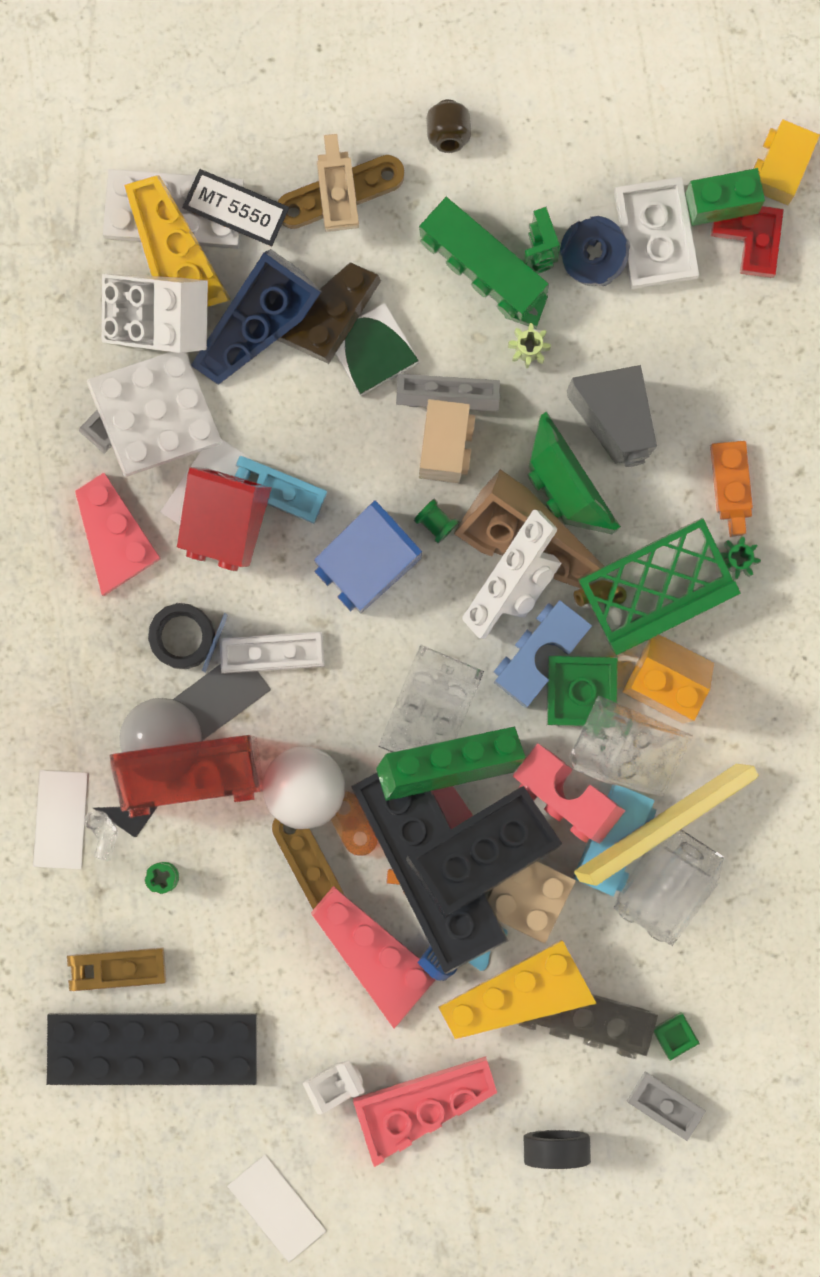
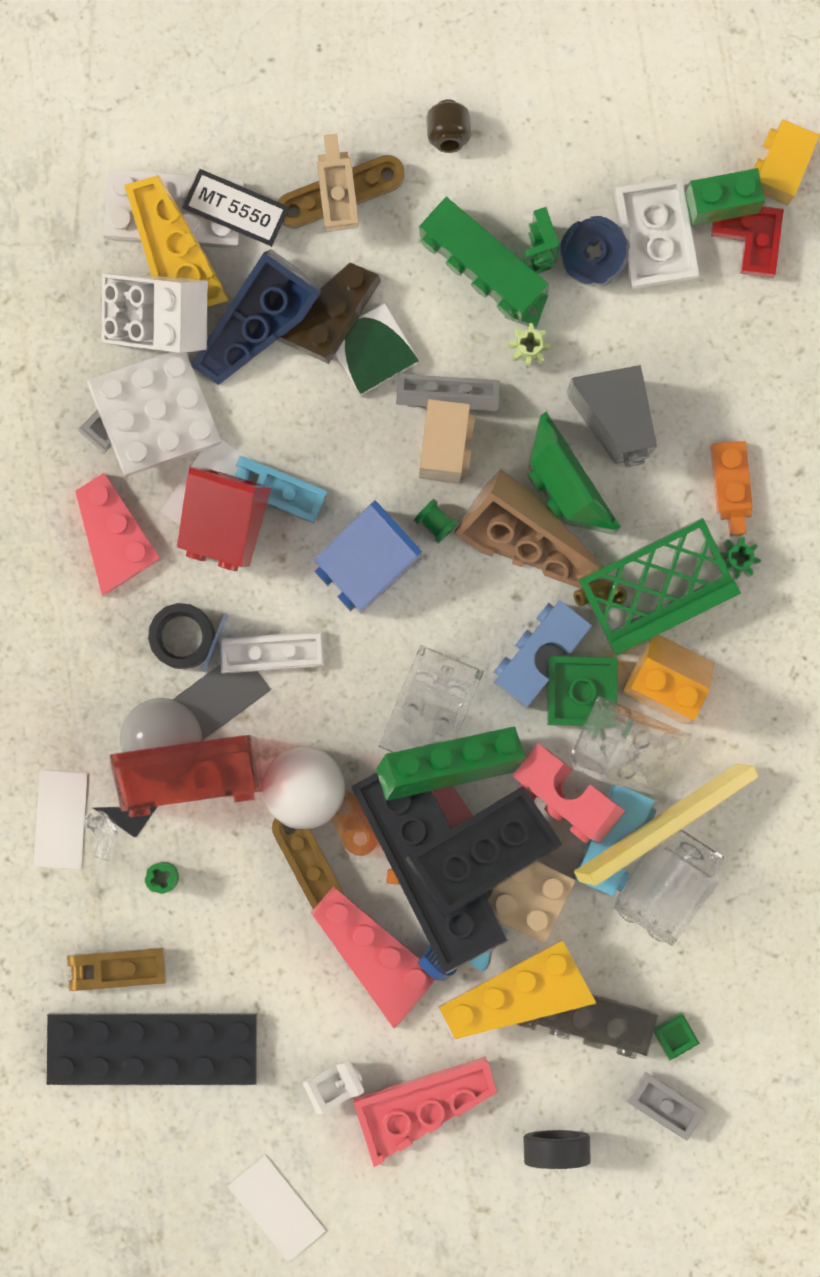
white bracket [463,510,562,639] -> none

